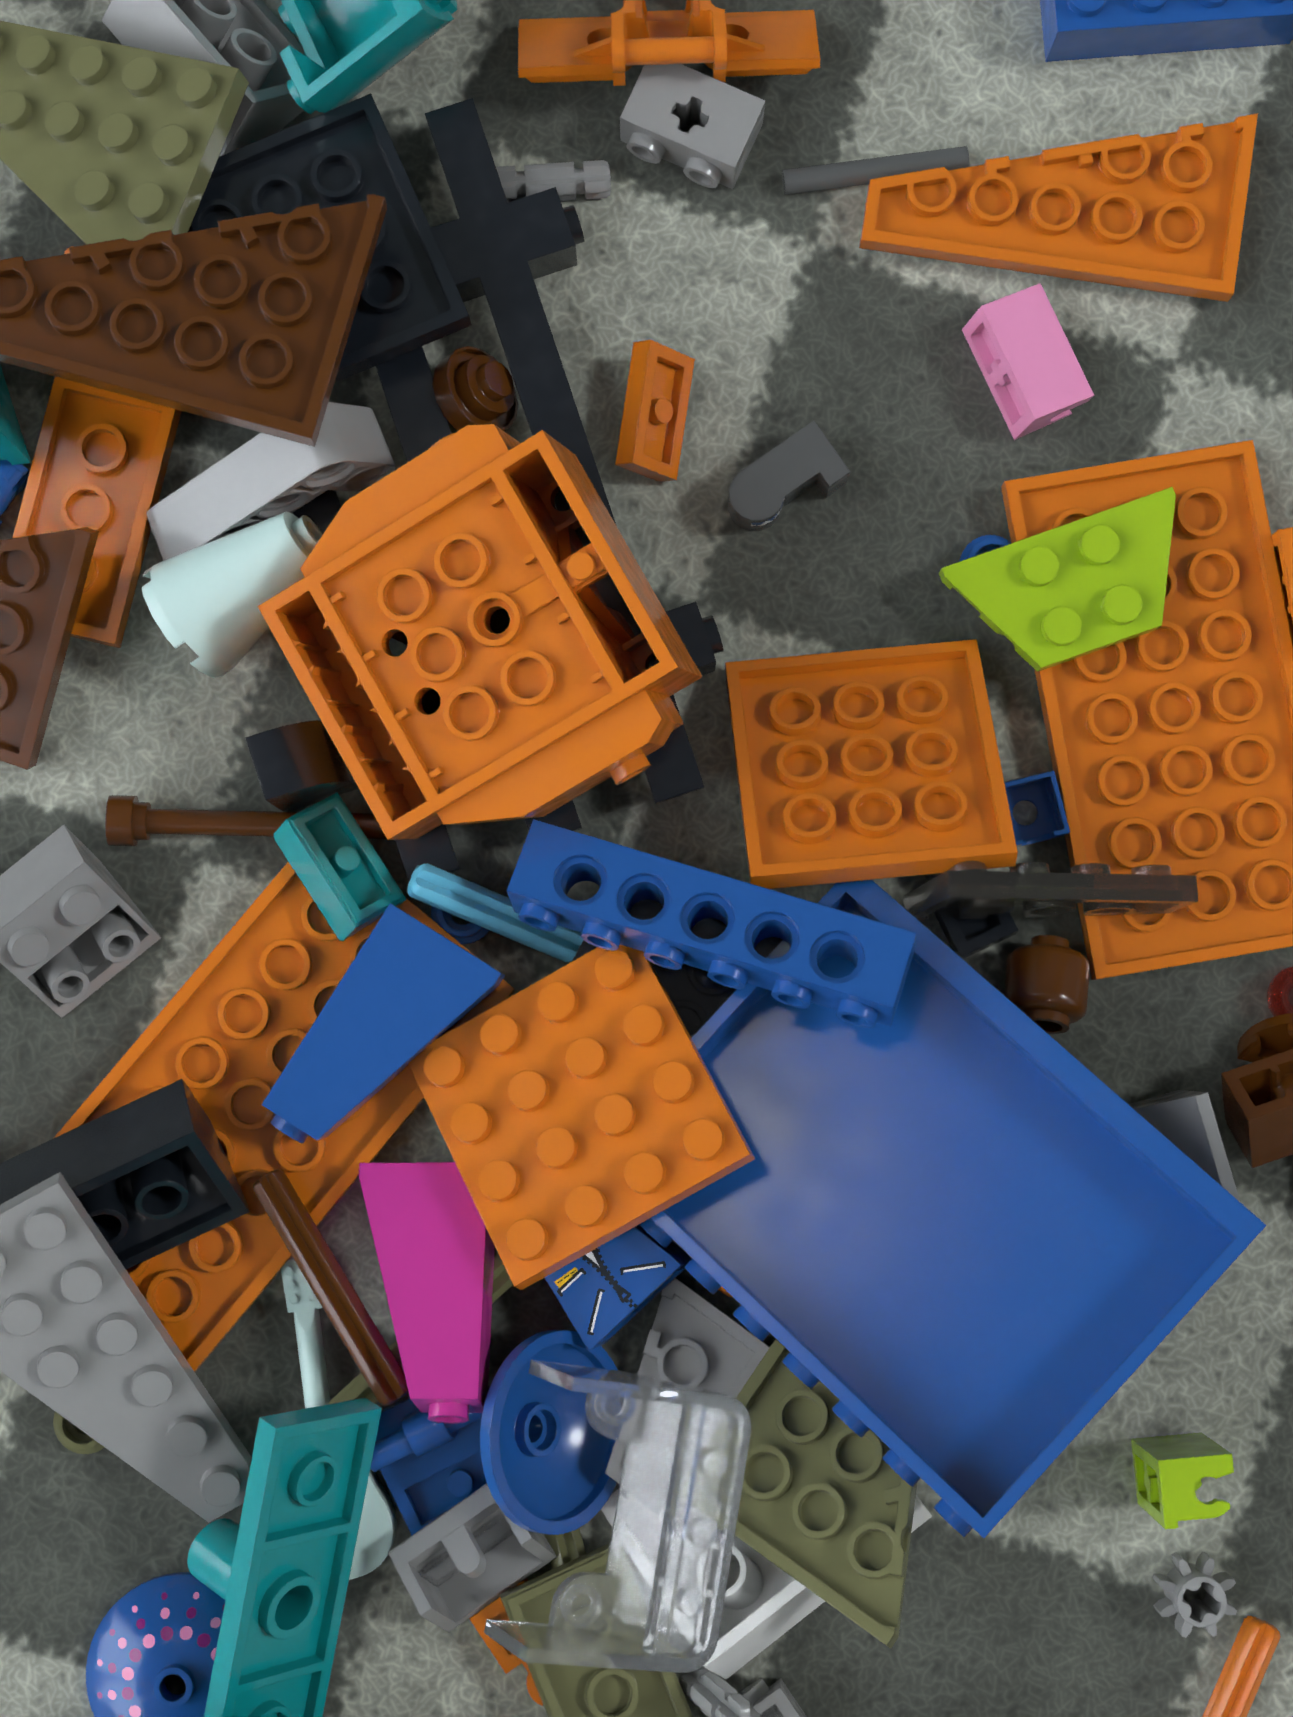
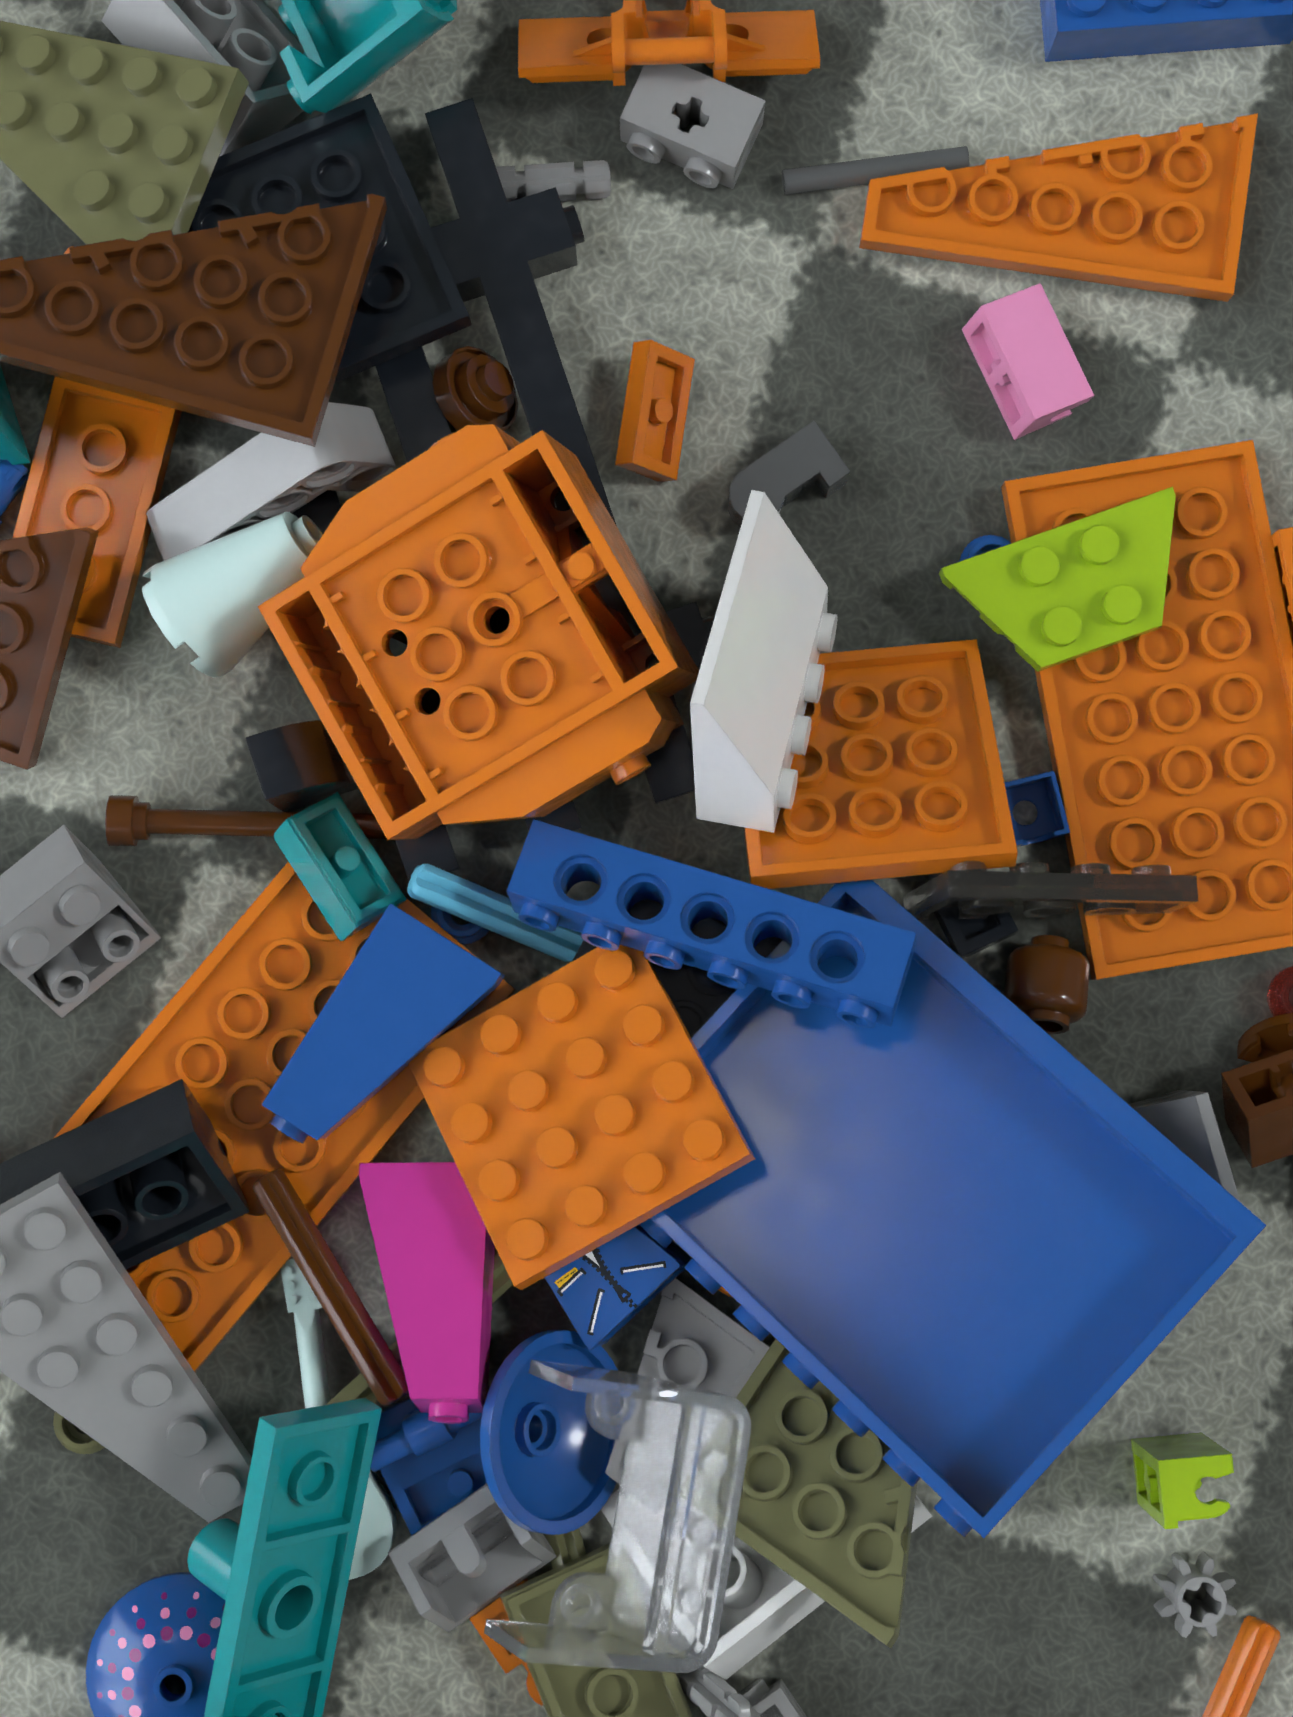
none -> white slope [690,490,837,833]

